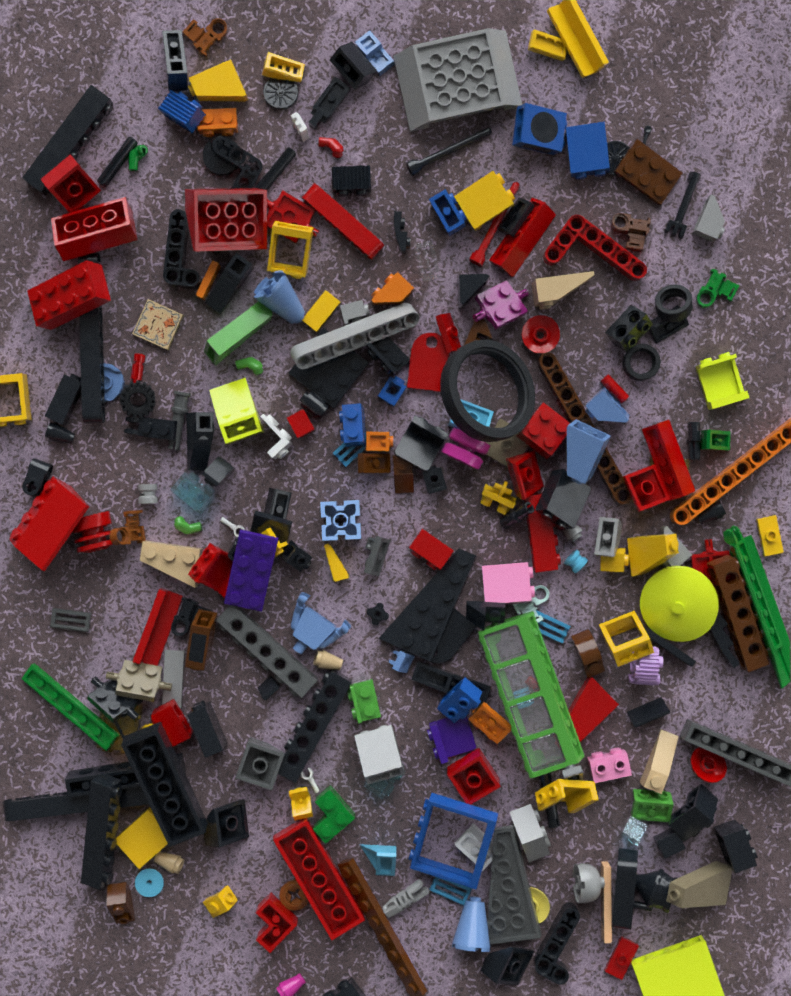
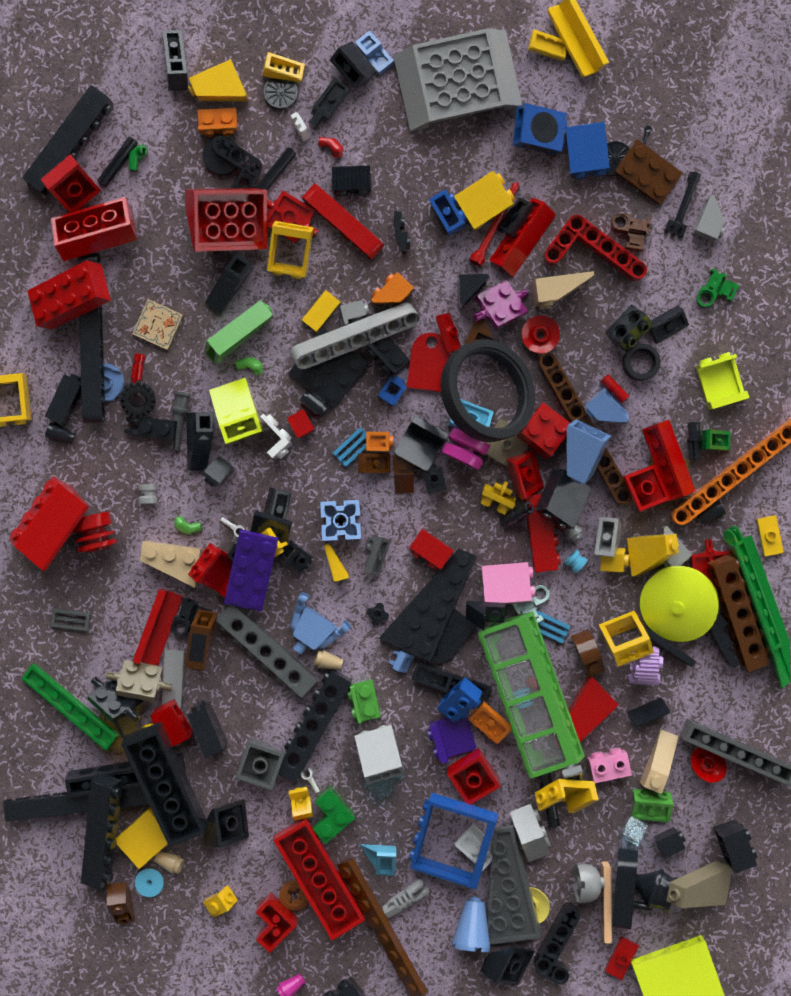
black piece [22,458,53,496] -> none
dark orange piece [110,510,146,546] -> none
blue brick [158,90,206,133] -> none
black beam [163,209,202,289] -> none
clear light blue brick [170,471,217,514] -> none
dark orange piece [182,18,227,57] -> none
orange tile [196,261,221,301] -> none
medium blue cone [254,270,305,324] -> none
black slope [258,676,280,700] -> none
blue brick [339,403,366,447] -> none
black piece [406,128,492,177] -> none
dark azure tile [429,877,472,906] -> none
black tyre [655,284,693,323] -> none
black brick [668,784,718,841] -> none

